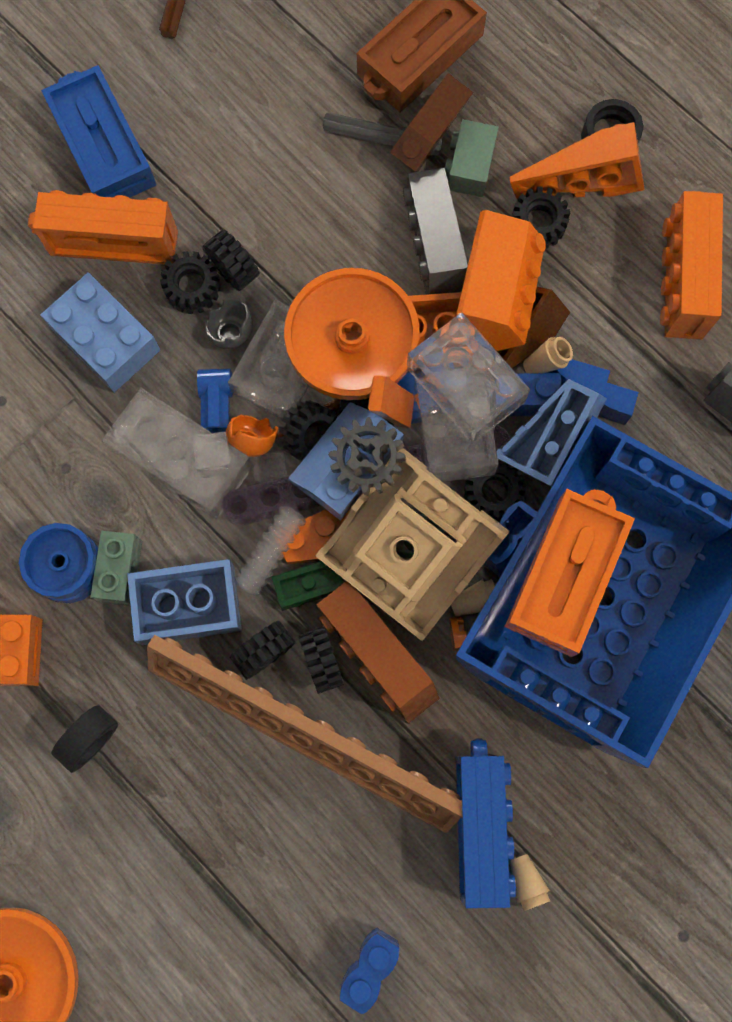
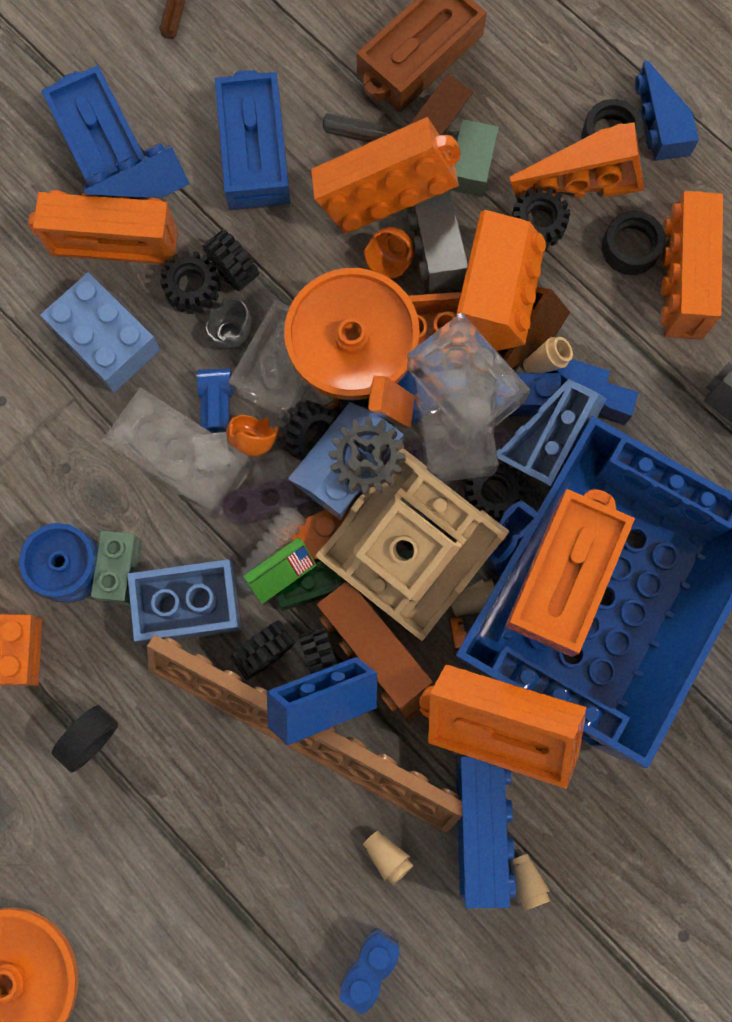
none -> blue slope [82,143,190,198]
none -> blue piece [215,70,291,210]
none -> bright green tile [243,537,317,604]
none -> blue brick [267,657,377,746]
none -> orange piece [311,117,461,234]
none -> tan cone [363,830,413,885]
none -> orange hair [364,226,415,279]
none -> orange piece [419,665,587,789]
none -> black tyre [602,210,666,275]
none -> blue slope [635,61,699,161]

